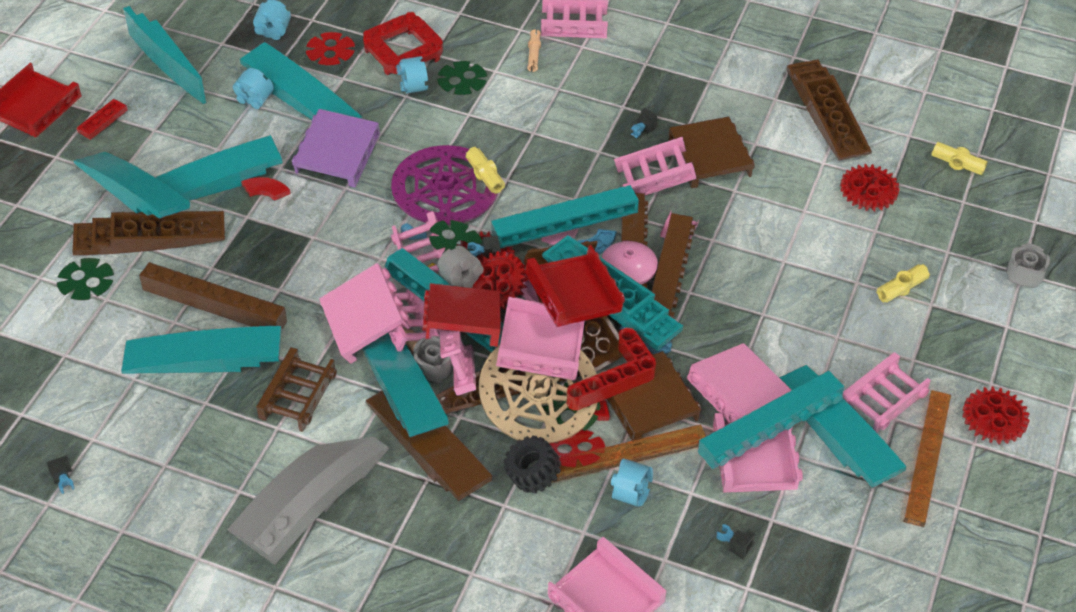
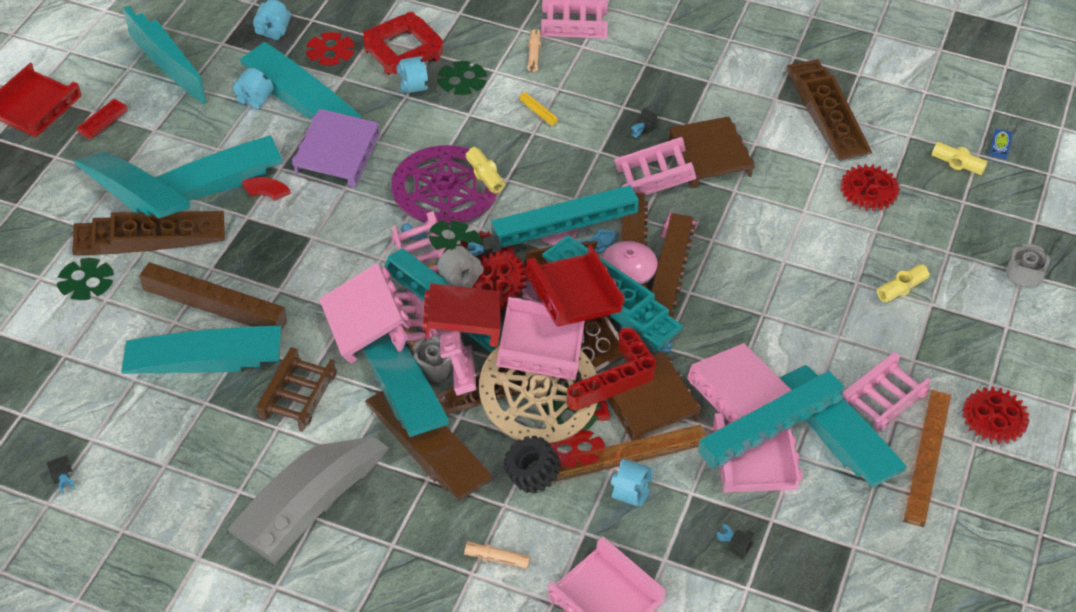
none -> light nougat pin [464,541,530,569]
none -> yellow axle [520,92,558,126]
none -> tile [989,128,1013,160]

